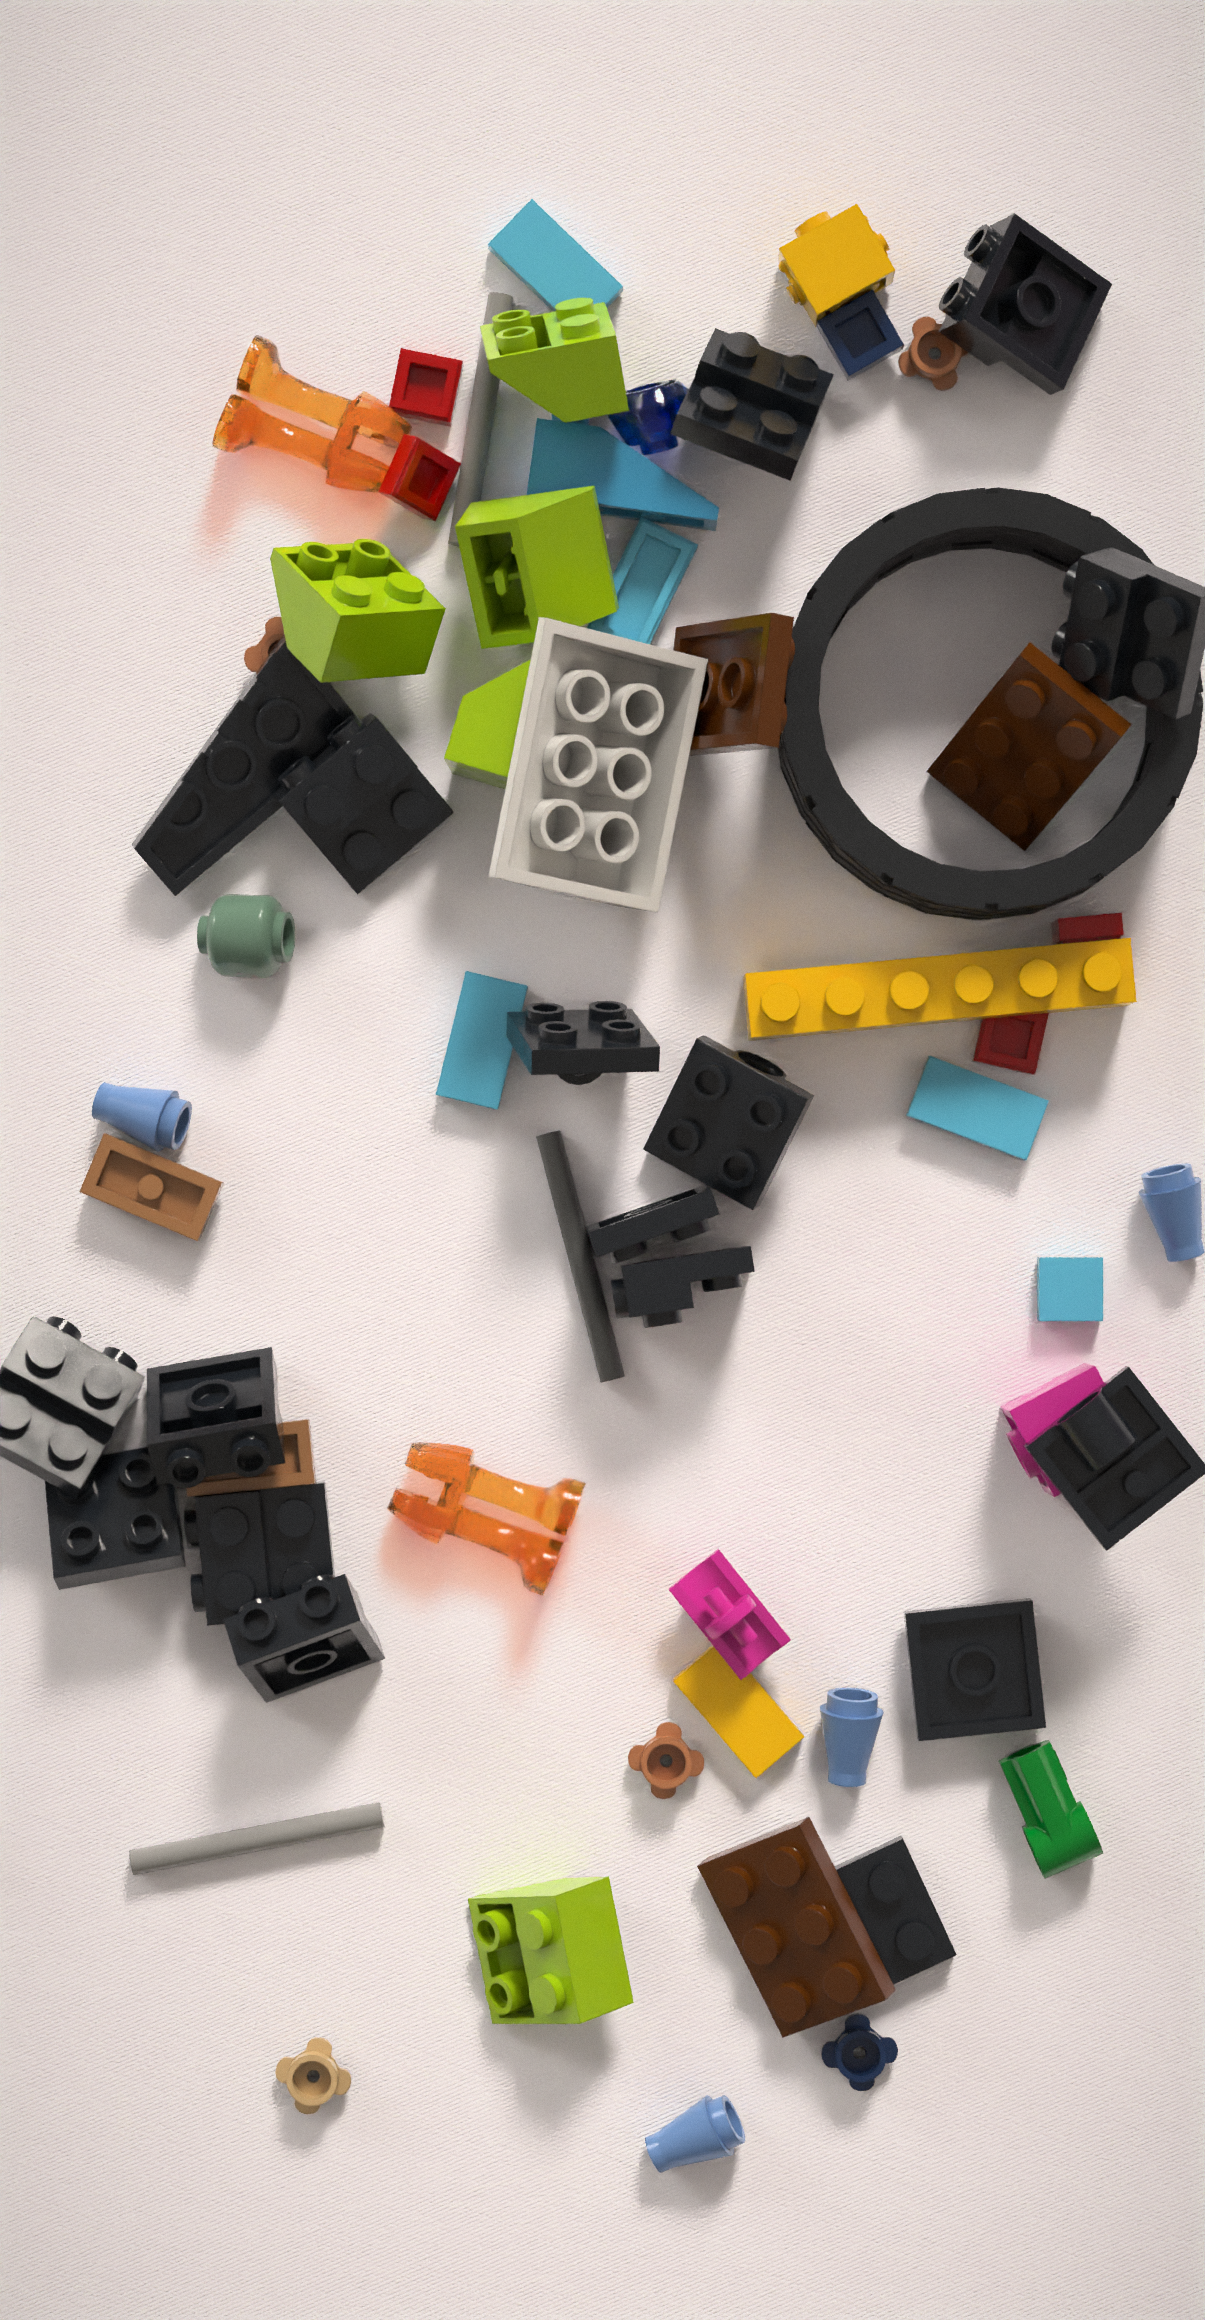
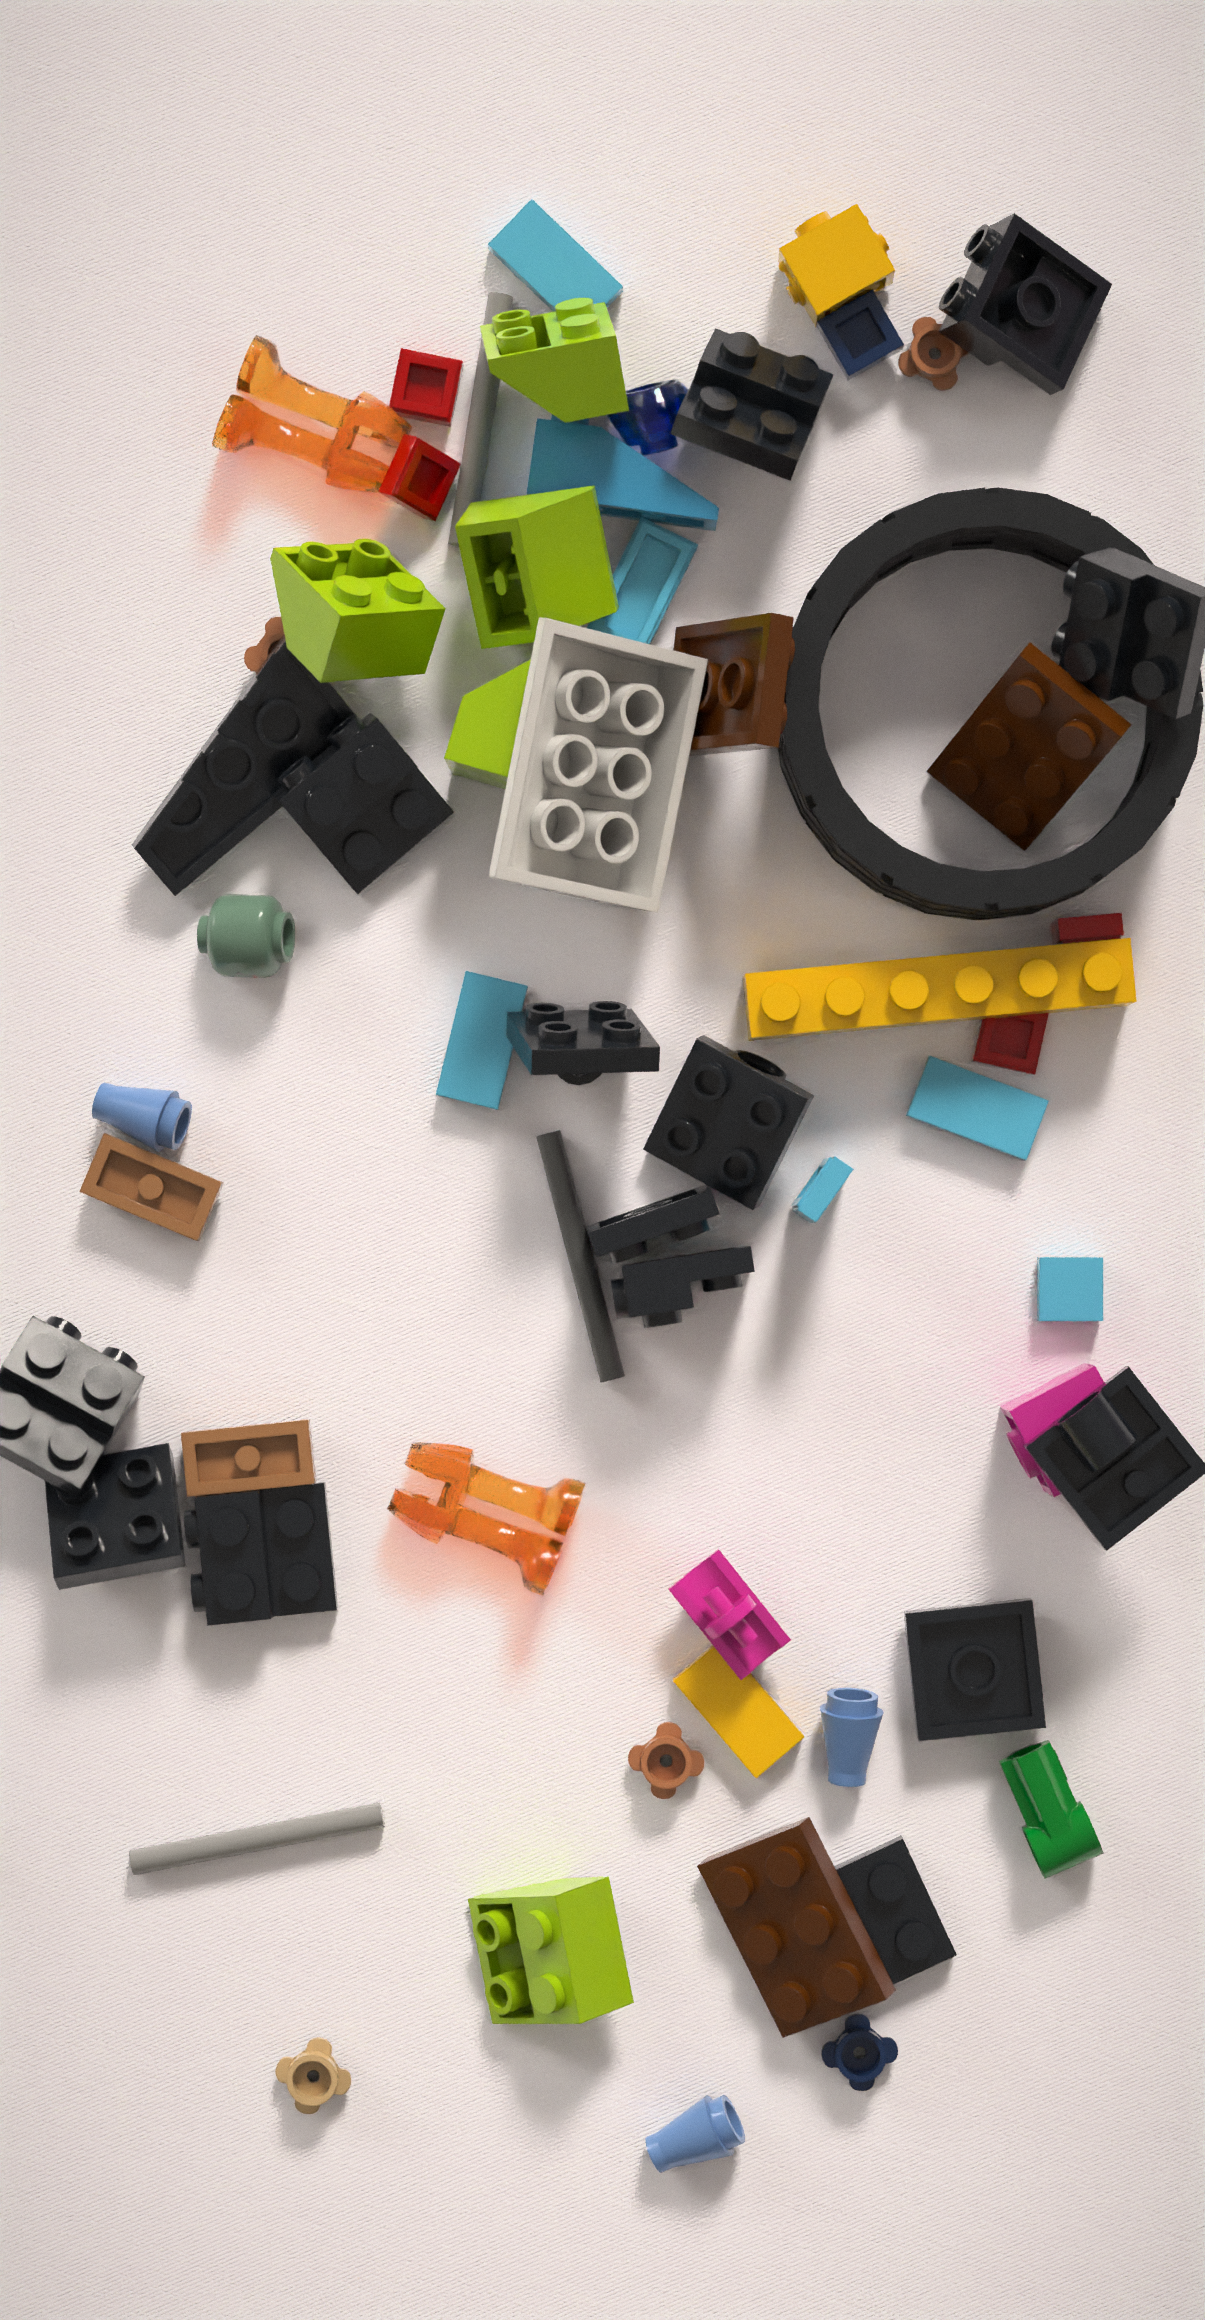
black plate [146,1347,285,1488] -> none
black plate [223,1574,385,1703] -> none
medium blue cone [1138,1163,1205,1262] -> none
none -> medium azure tile [791,1156,854,1223]

